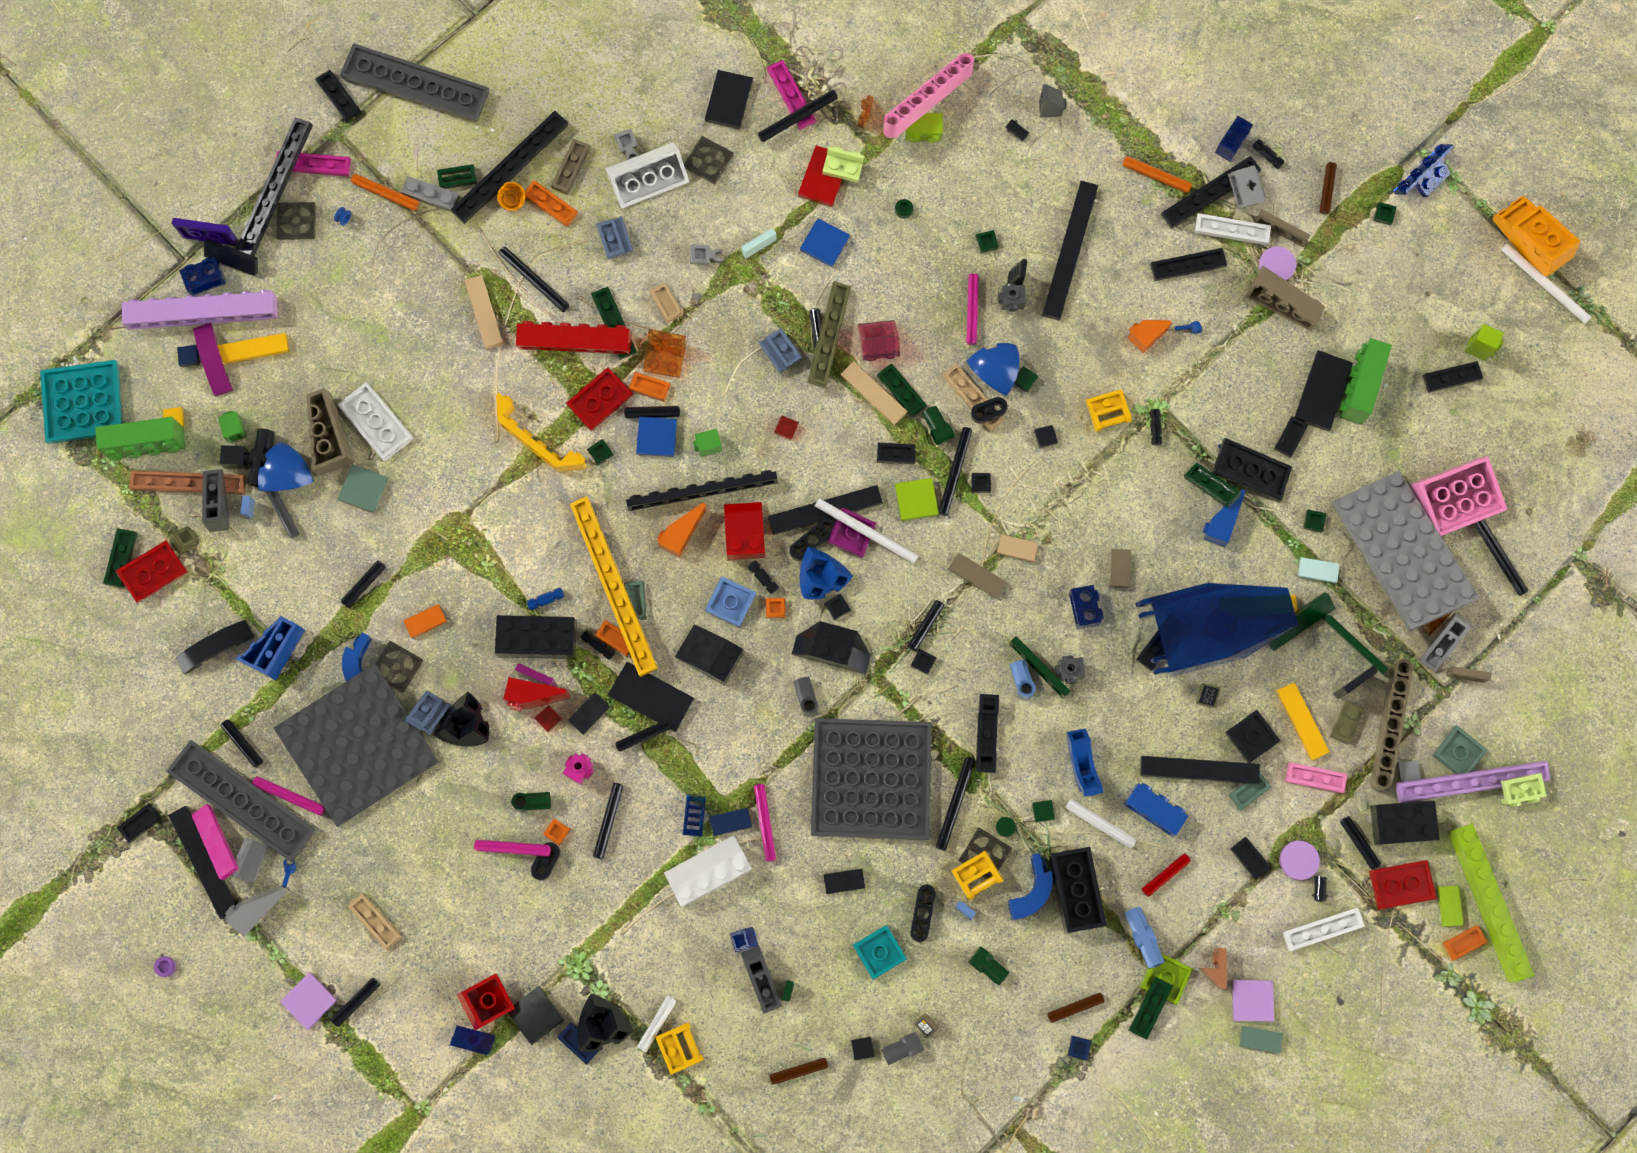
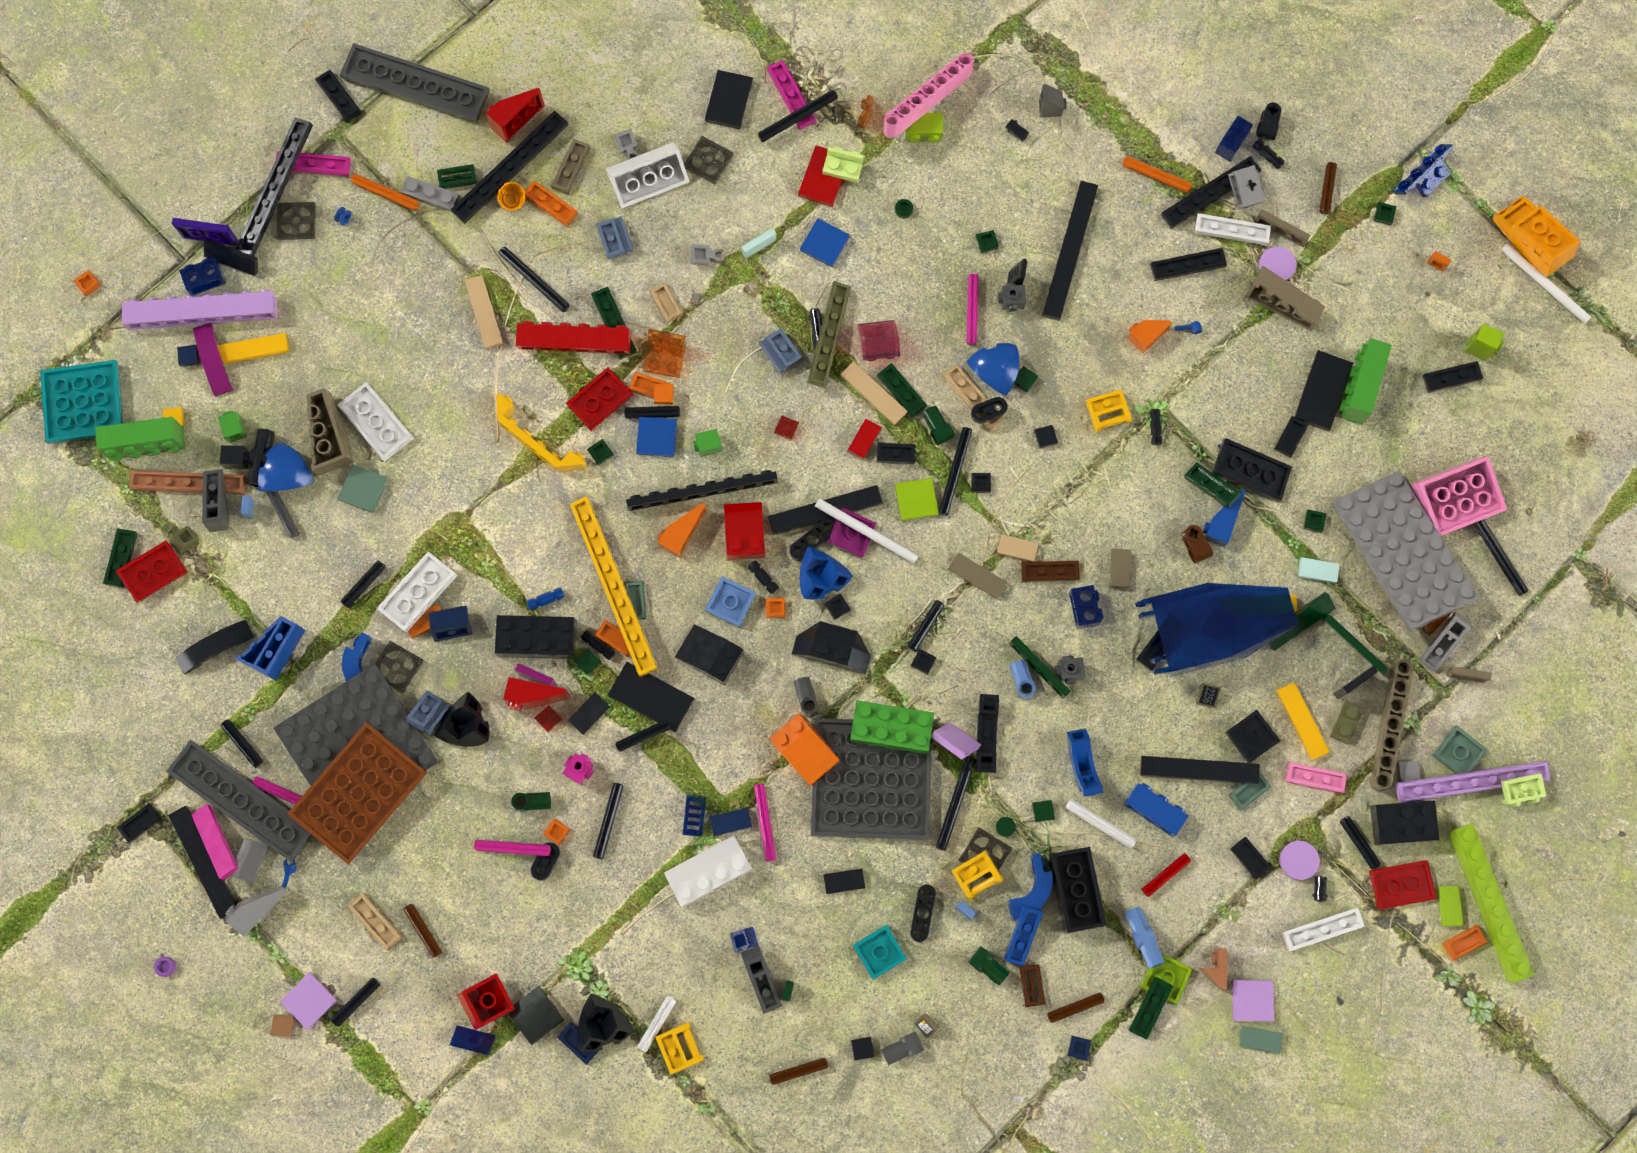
none -> orange tile [73,270,101,296]
none -> medium nougat tile [270,1015,295,1037]
none -> dark orange plate [287,722,428,865]
none -> white tile [377,552,458,633]
none -> reddish brown axle [403,904,442,958]
none -> dark blue panel [429,605,473,642]
none -> red slope [486,88,545,143]
none -> dark green tile [574,648,602,676]
none -> orange tile [654,384,674,404]
none -> orange slope [769,713,840,786]
none -> red tile [847,418,882,460]
none -> bright green brick [850,700,934,754]
none -> lavender tile [931,722,981,759]
none -> blue tile [1003,904,1043,966]
none -> reddish brown tile [1019,964,1045,1007]
none -> reddish brown tile [1021,561,1080,582]
none -> reddish brown piece [1182,525,1213,564]
none -> black piece [1256,102,1281,141]
none -> orange tile [1427,251,1451,271]

